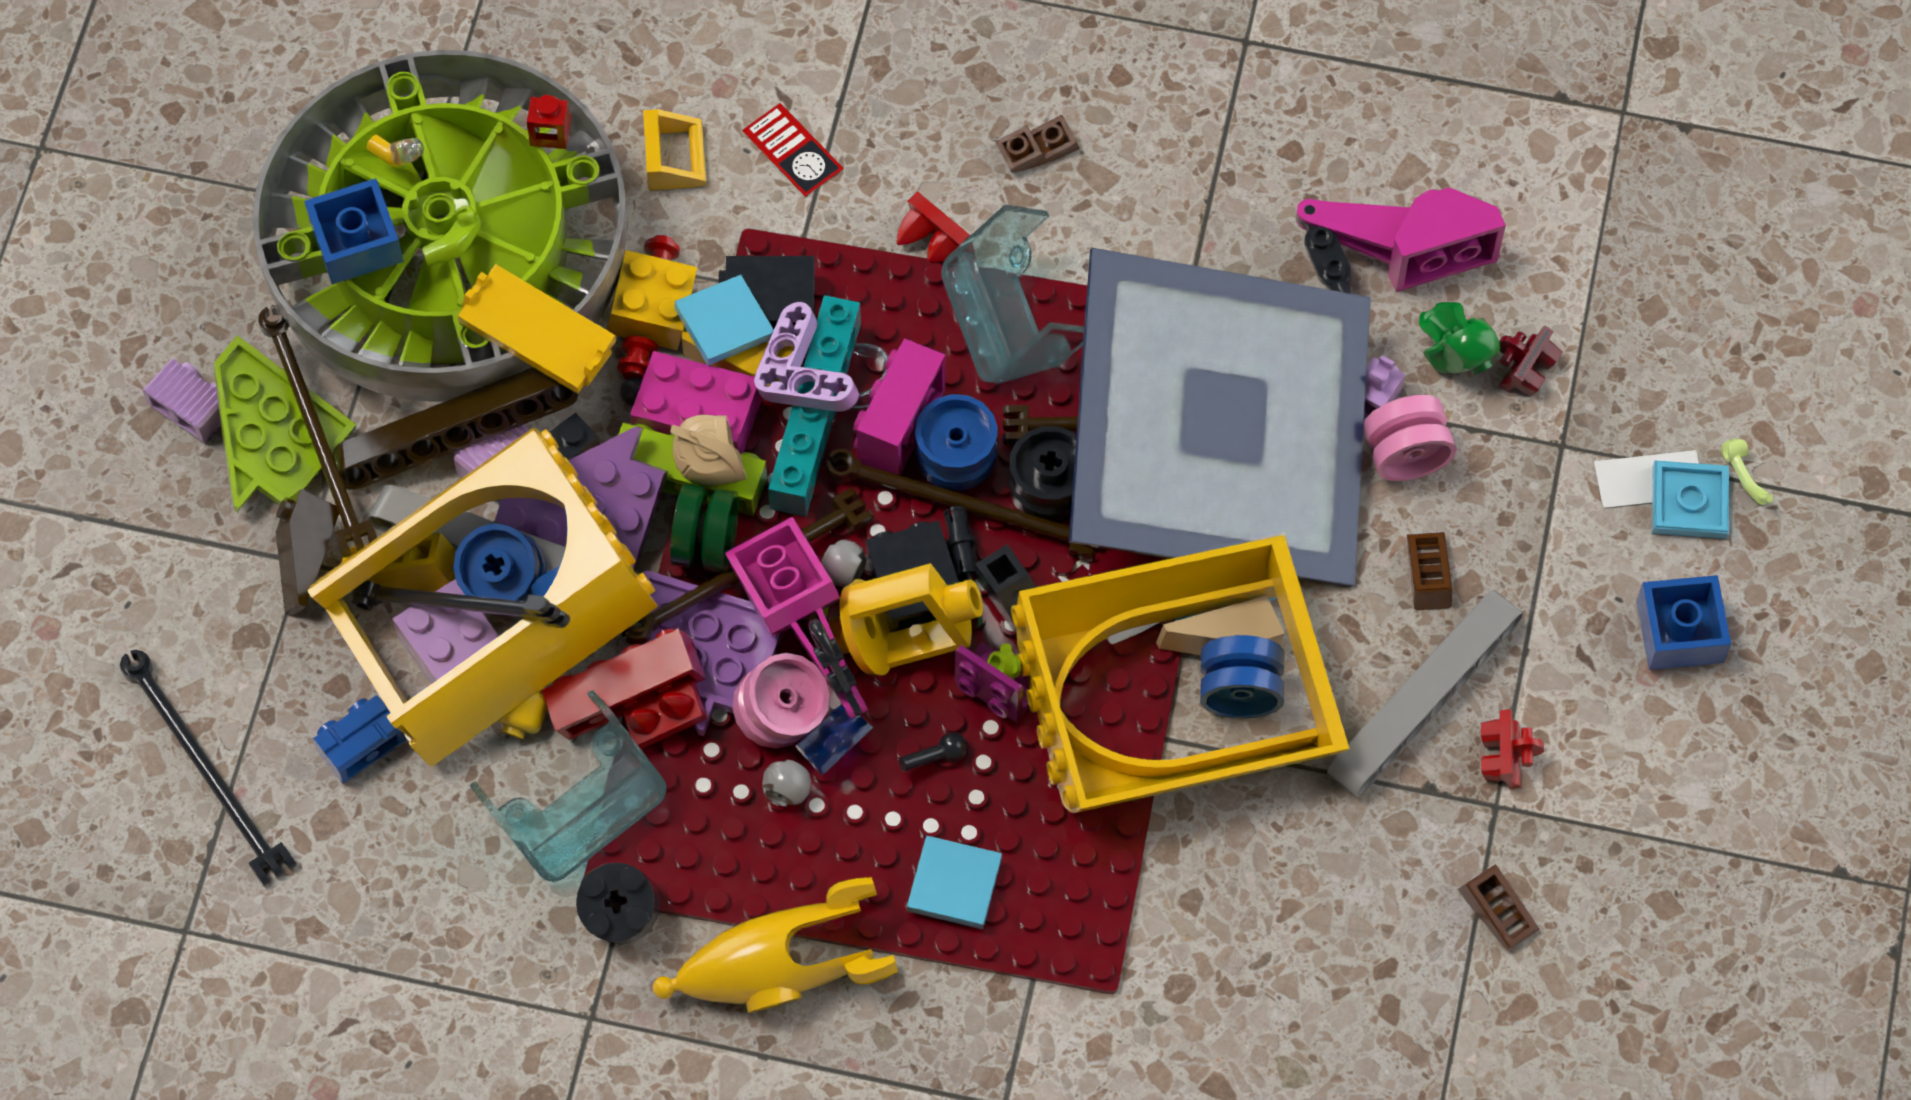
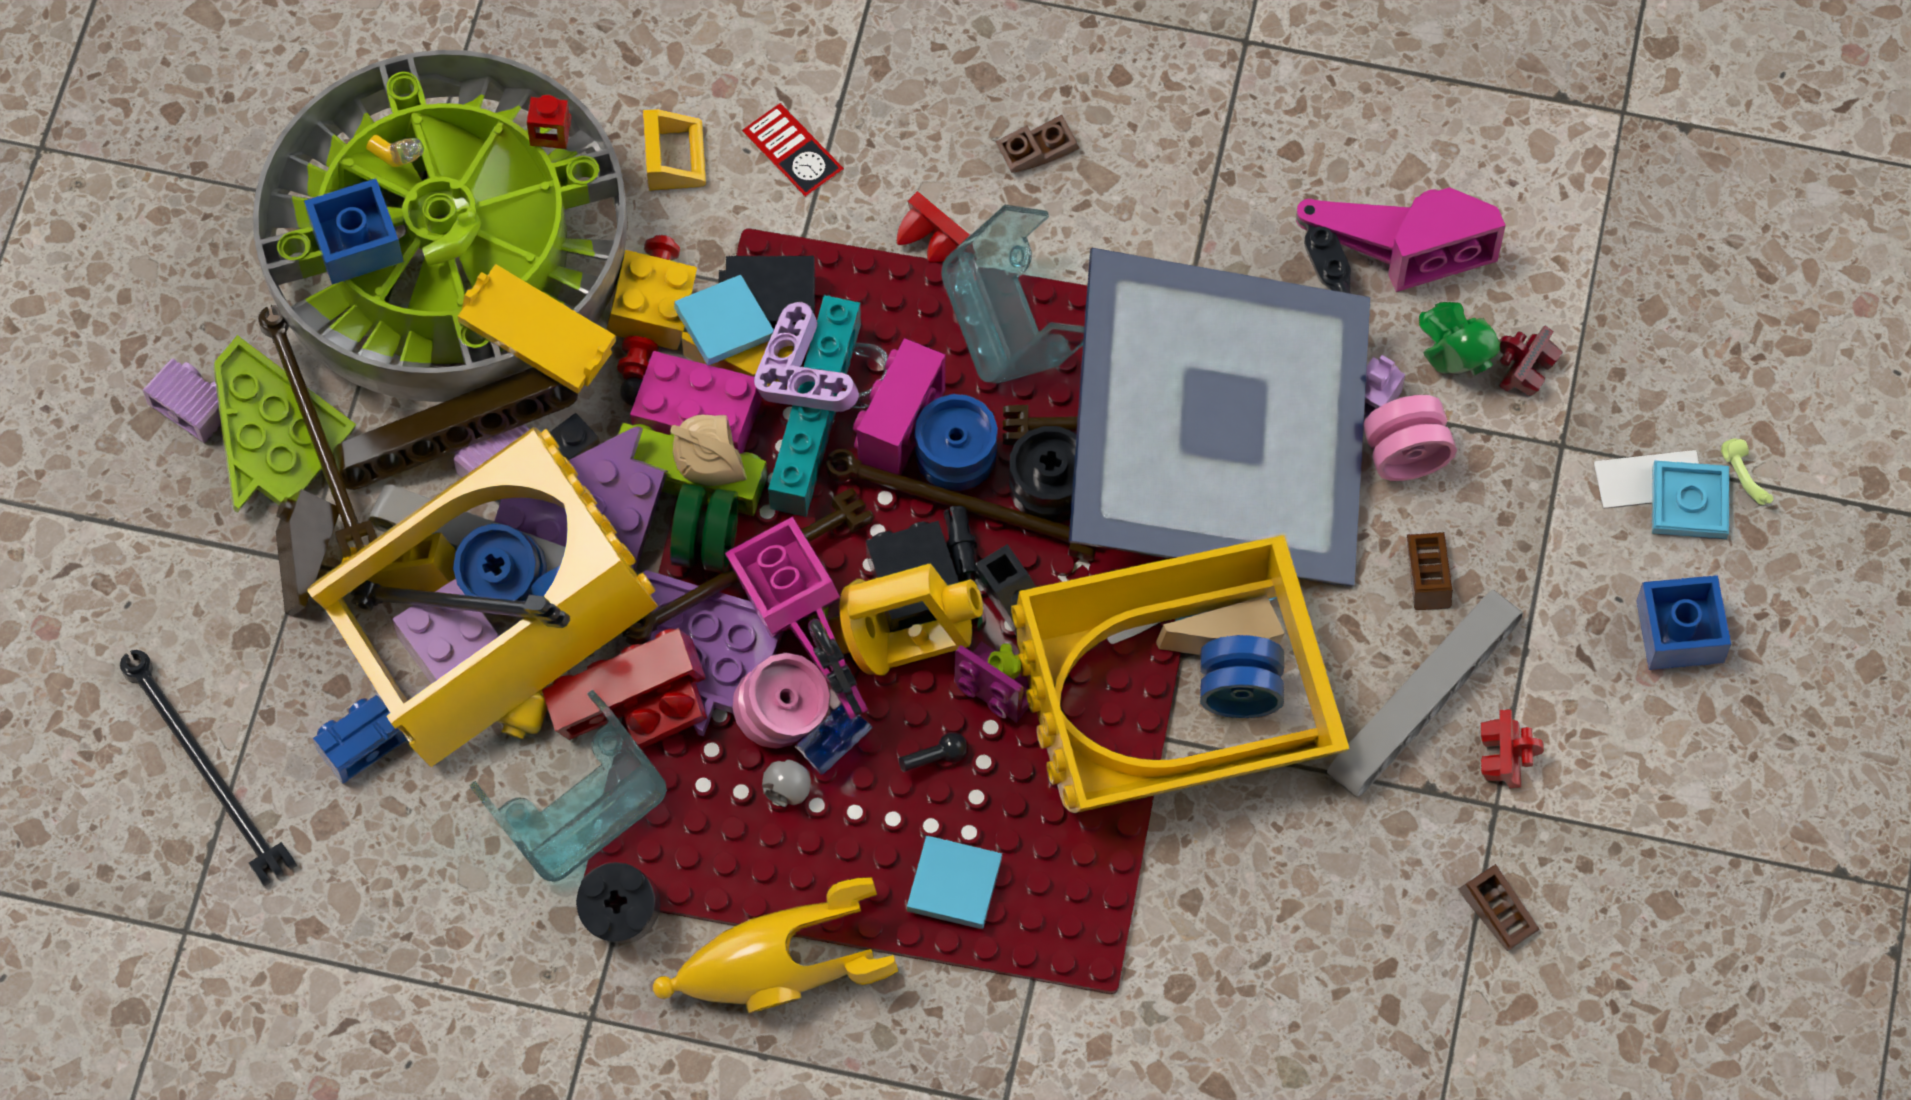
light grey piece [821,540,867,588] -> none

